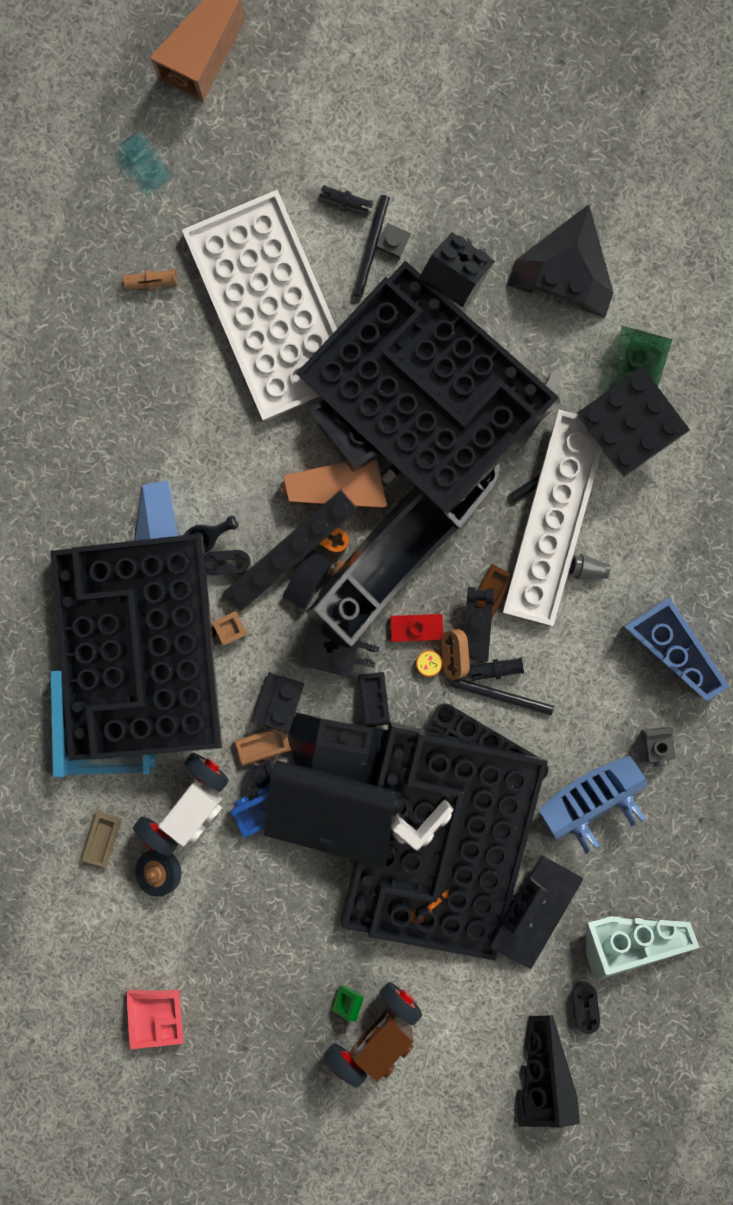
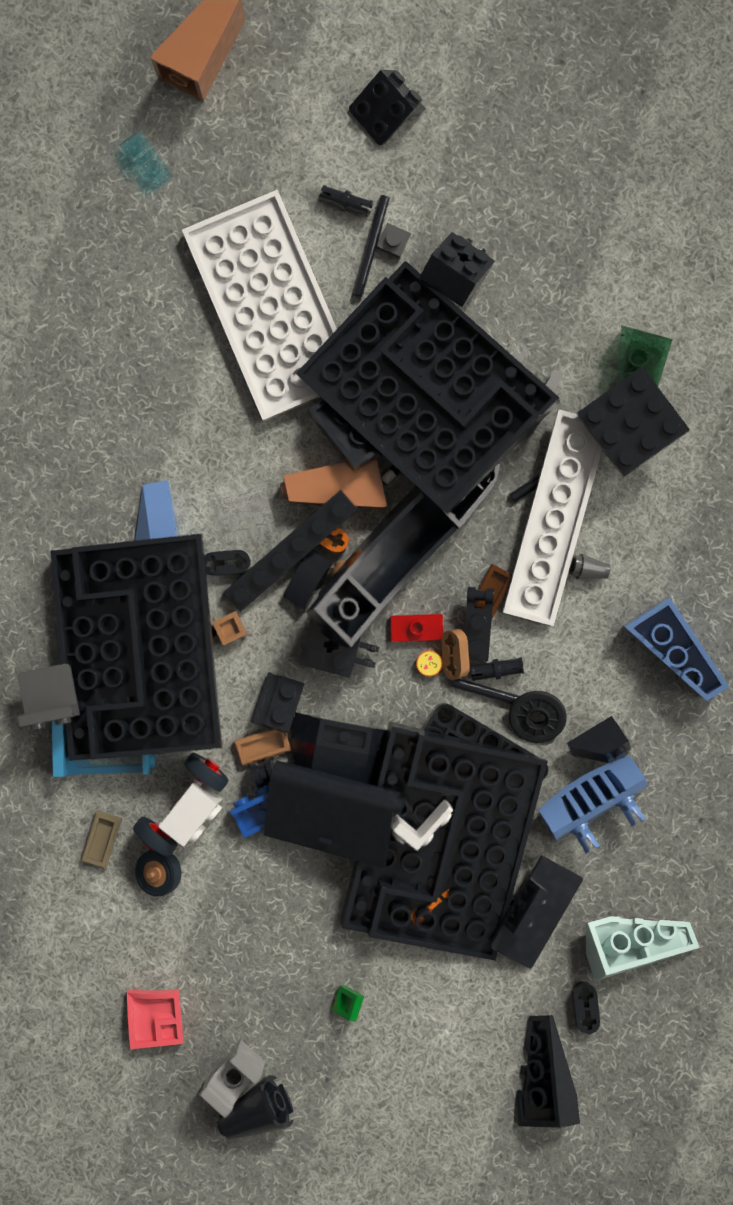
medium nougat pin [123,269,178,291] -> none
black piece [184,515,239,554] -> none
brick [324,982,423,1088] -> none
black plate [358,672,390,727] -> none
black wedge [507,204,614,318] -> none
dark grey brick [642,726,676,767] -> none
none -> dark grey bracket [17,664,80,730]
none -> light grey piece [200,1040,265,1118]
none -> black cone [217,1075,294,1140]
none -> black bracket [349,70,426,145]
none -> black wheel [509,691,567,743]
none -> black slope [567,716,631,763]

